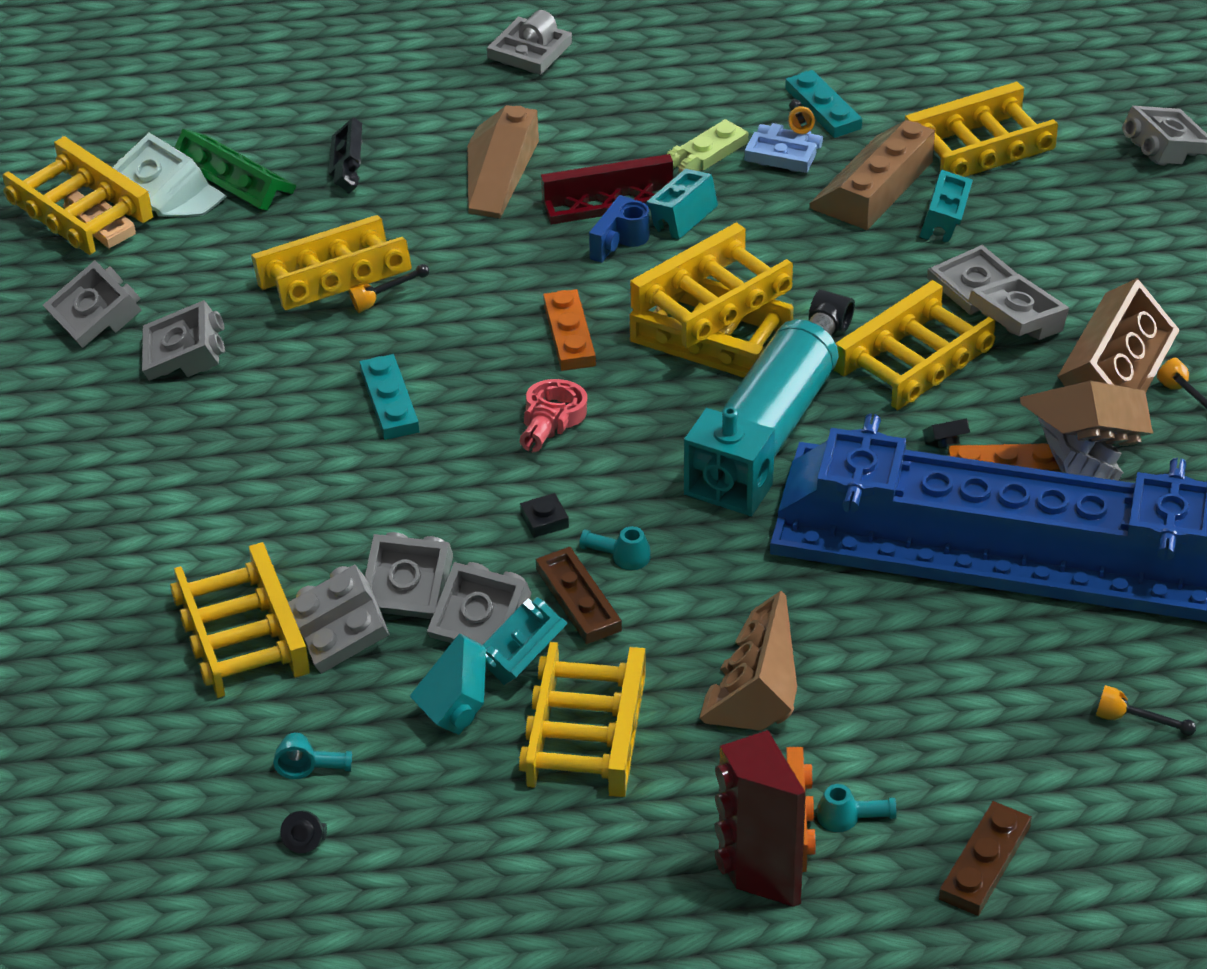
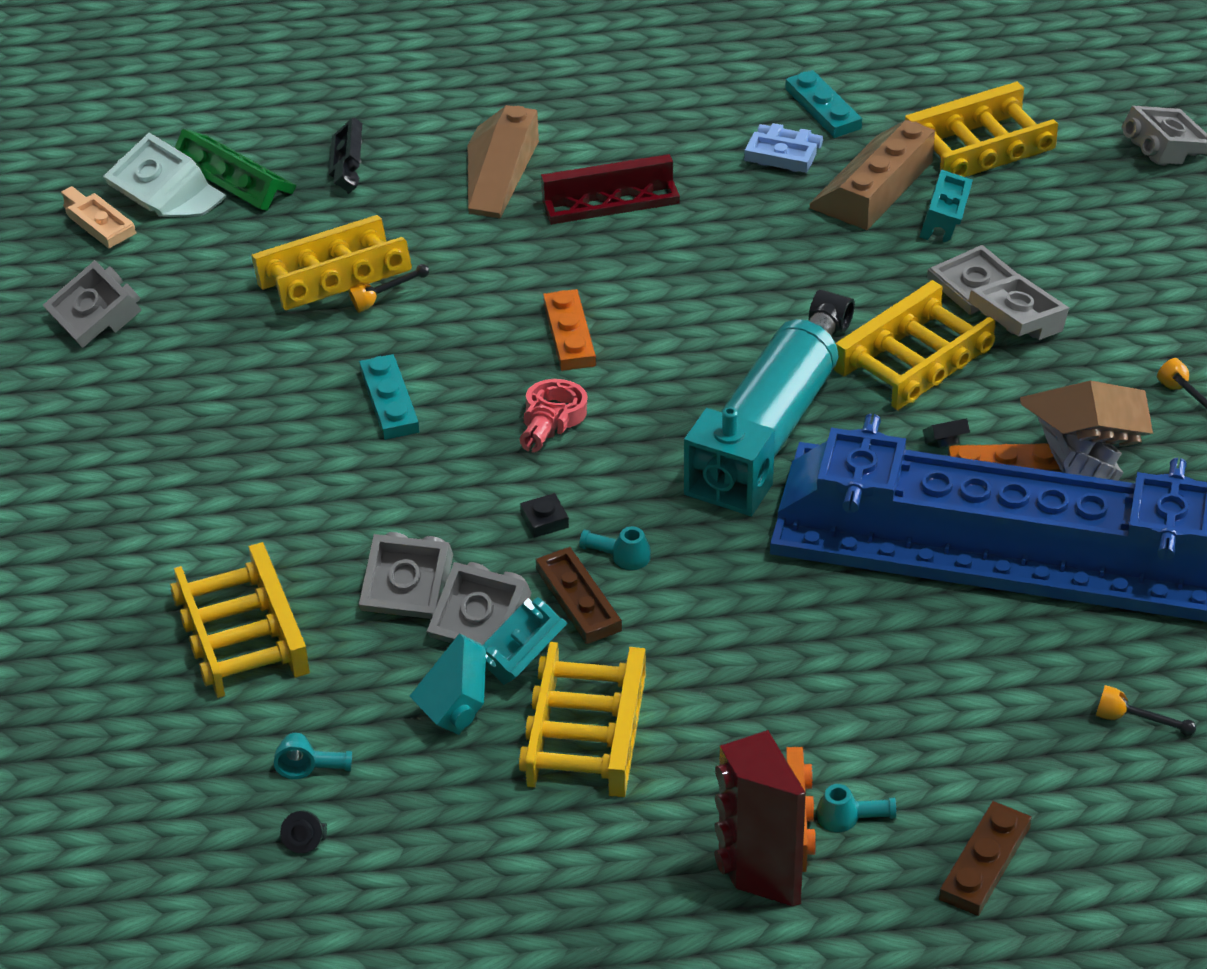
yellow fence [2,136,153,255] -> none
light grey plate [142,300,225,381] -> none
light grey plate [288,564,390,674] -> none
light grey plate [487,10,572,75] -> none
blue plate [589,195,650,263] -> none
yellow fence [629,278,794,378] -> none
yellow fence [630,222,793,348] -> none
teal hinge [646,168,718,239] -> none
yellowish green hinge [667,119,749,174] -> none
medium nougat wedge [700,591,797,731] -> none
light orange hinge [788,99,815,134] -> none
medium nougat slope [1057,278,1179,392] -> none

